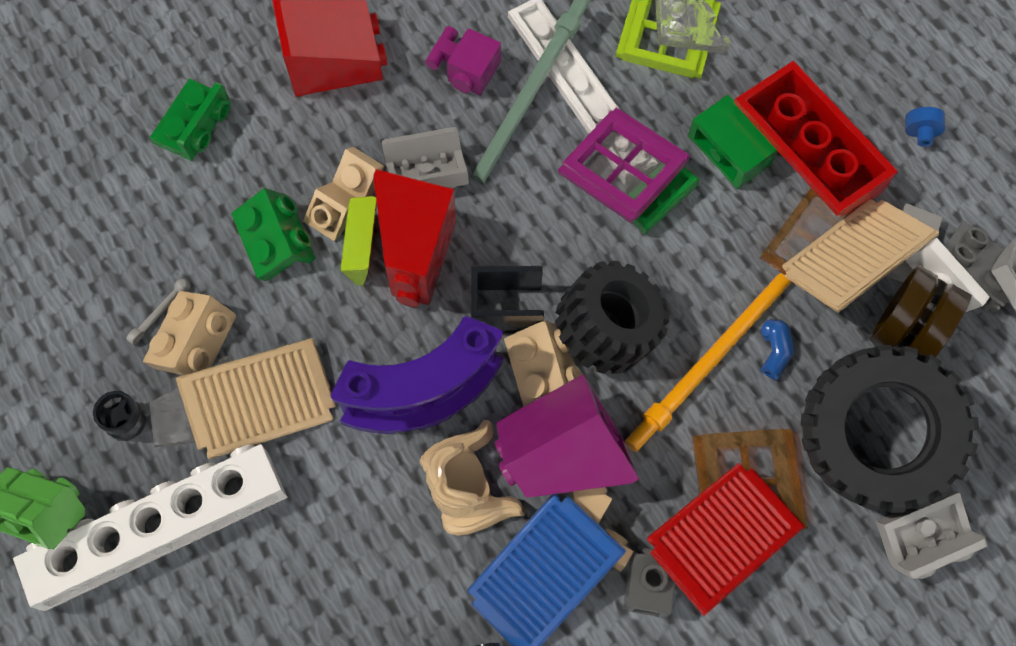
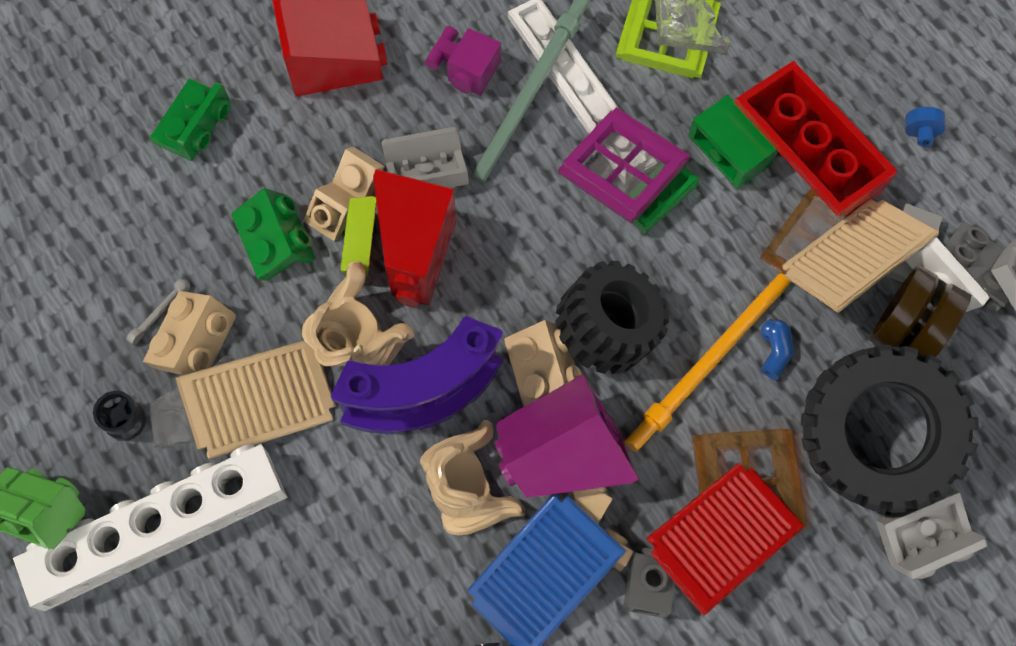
black piece [471,266,544,333] -> none
none -> tan hair [302,261,415,366]

